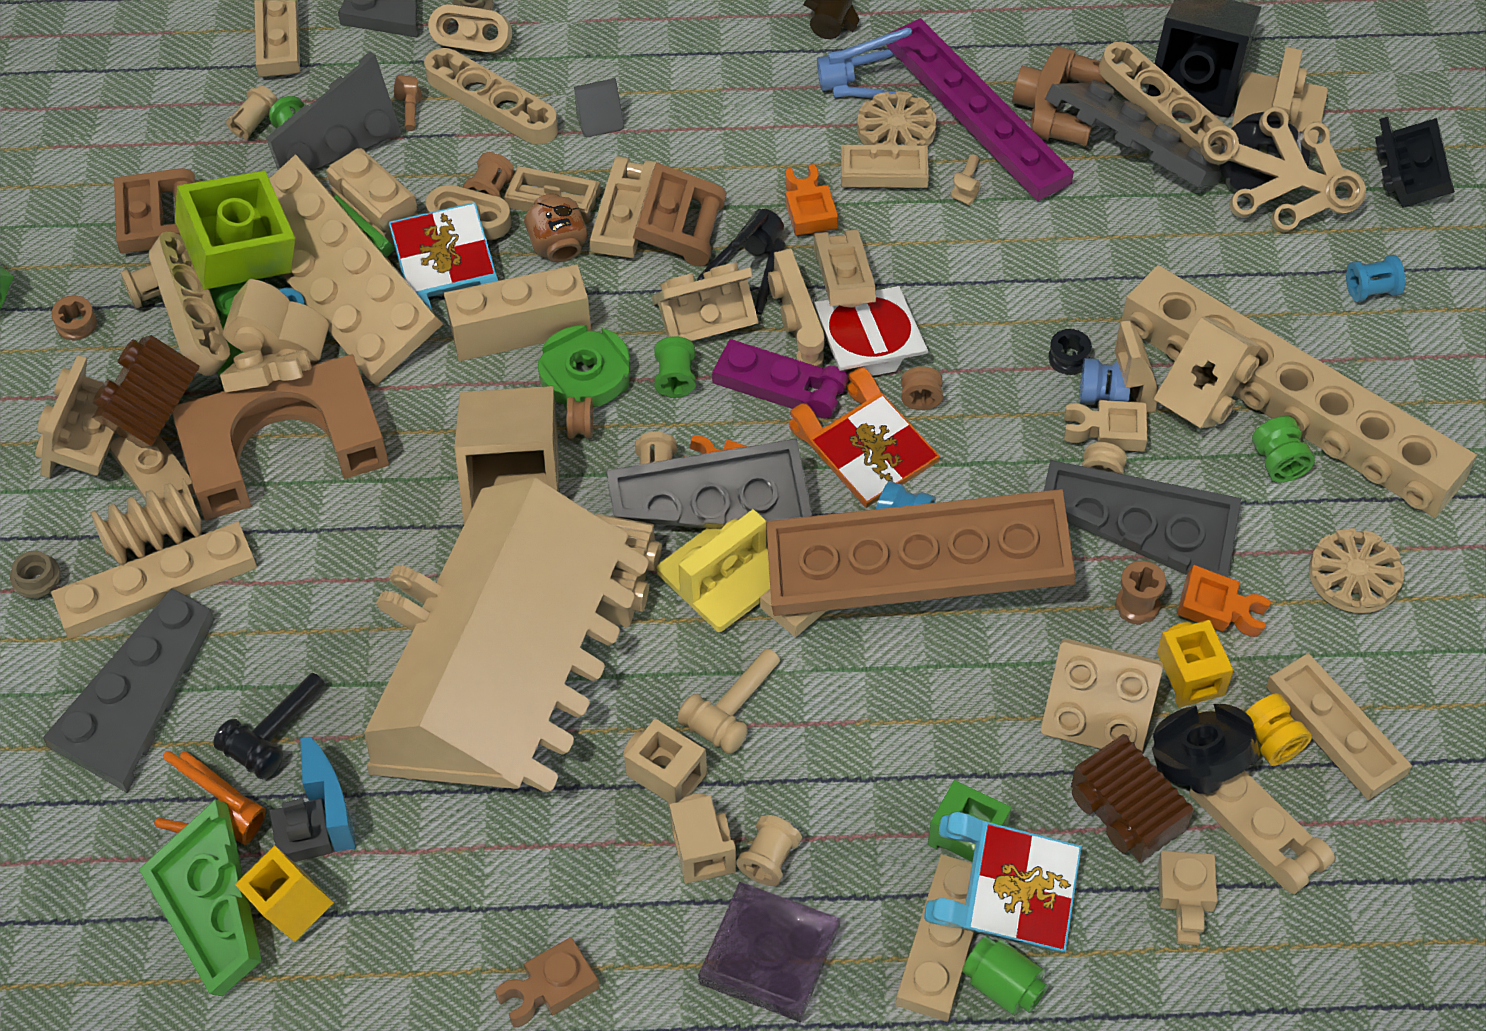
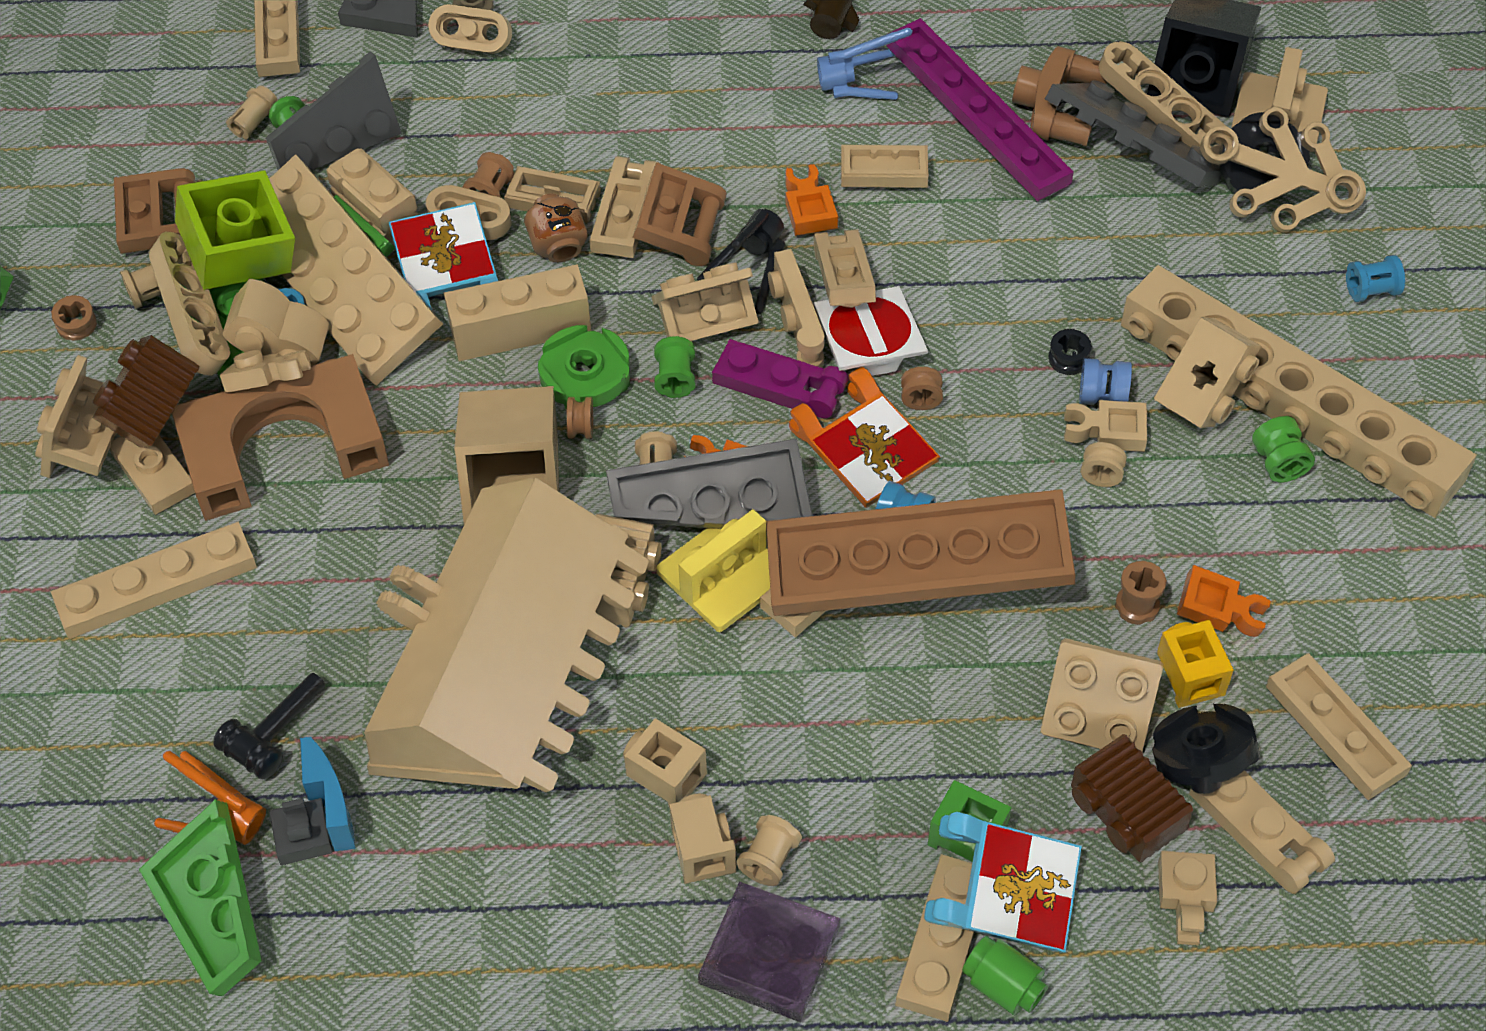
dark tan plate [10,551,61,598] -> none
dark grey wing [43,588,215,793] -> none
tan piece [90,478,201,565] -> none
yellow brick [235,845,334,942] -> none
medium nougat hand [394,75,422,131] -> none
tan beam [424,48,558,145] -> none
medium nougat plate [495,937,600,1027] -> none
dark grey slope [574,78,624,137] -> none
tan piece [678,649,780,754] -> none
tan wheel [857,91,937,146] -> none
tan hand [950,154,981,205] -> none
dark grey wing [1044,460,1242,577] -> none
tan slope [1114,321,1157,413] -> none
yellow wheel [1246,693,1312,766] -> none
tan wheel [1309,528,1405,613] -> none
black bracket [1375,116,1455,208] -> none

